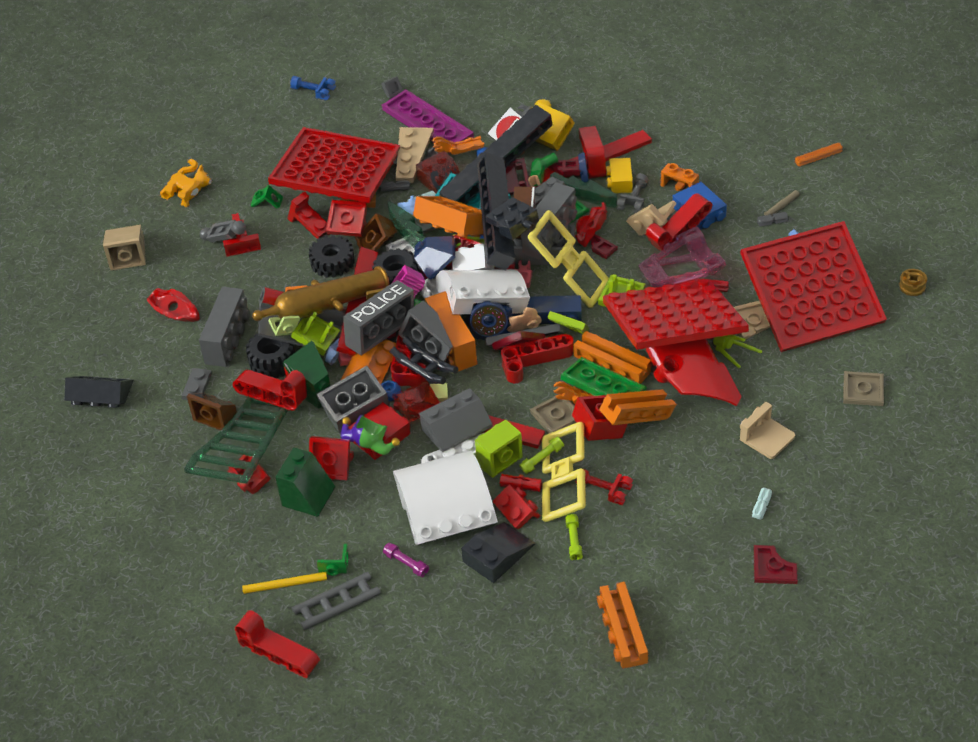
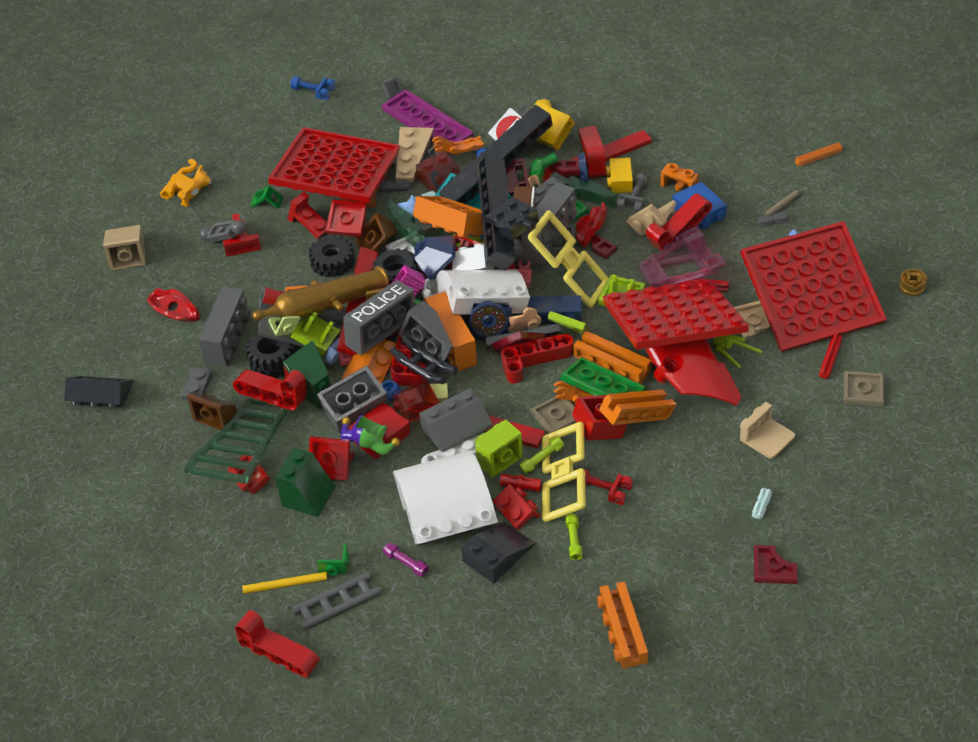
none -> red axle [819,334,843,379]

